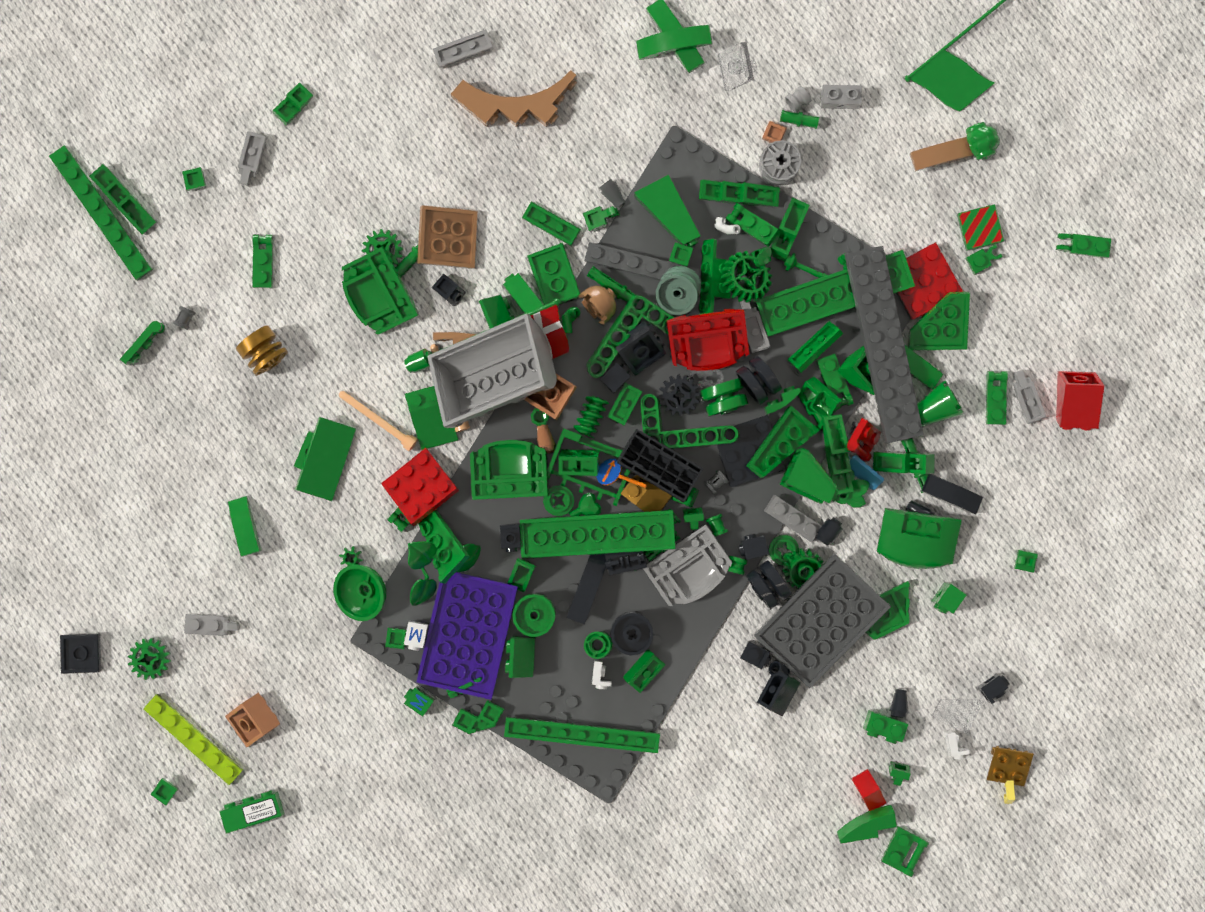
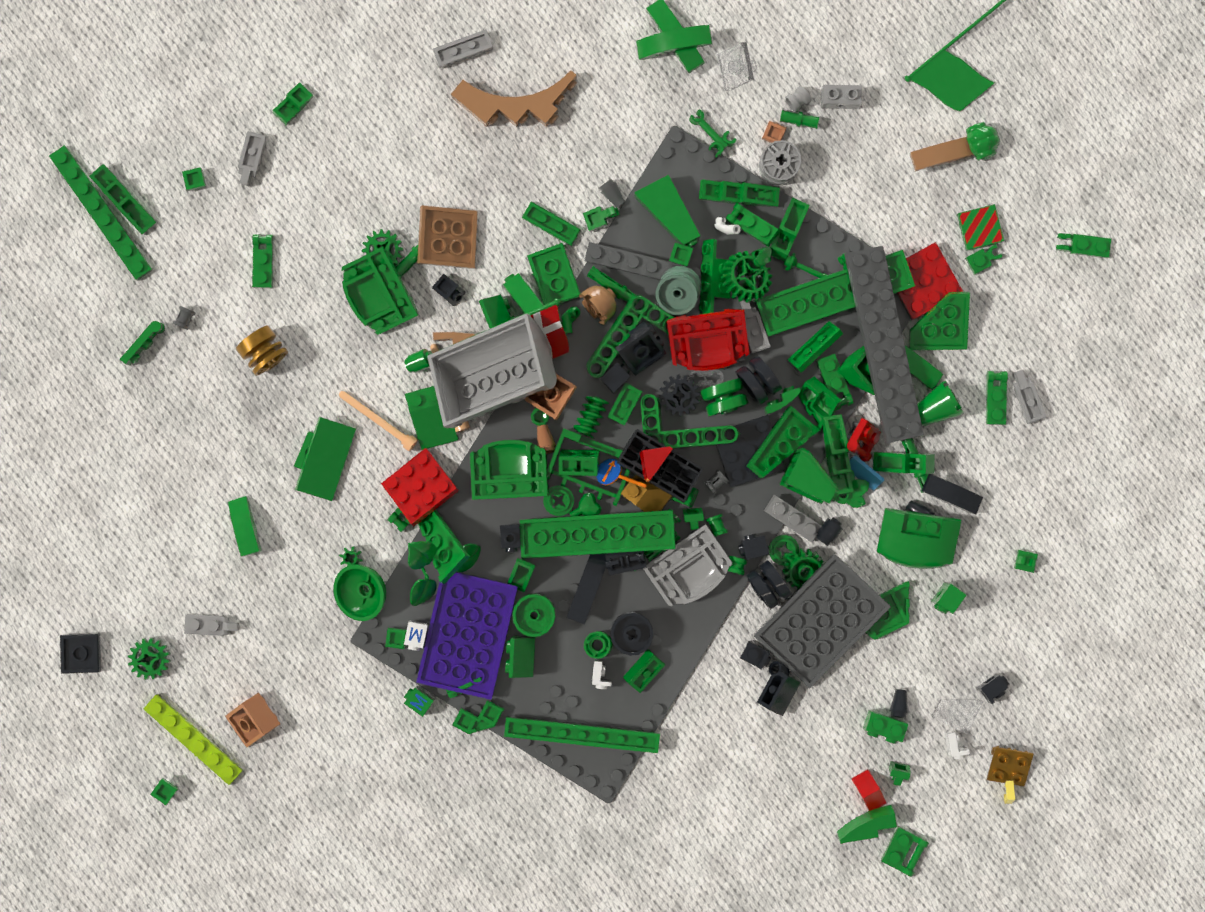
green brick [219,790,285,834] -> none
red slope [1056,371,1105,431] -> none
none -> red slope [640,446,673,482]
none -> green bar [689,109,737,158]

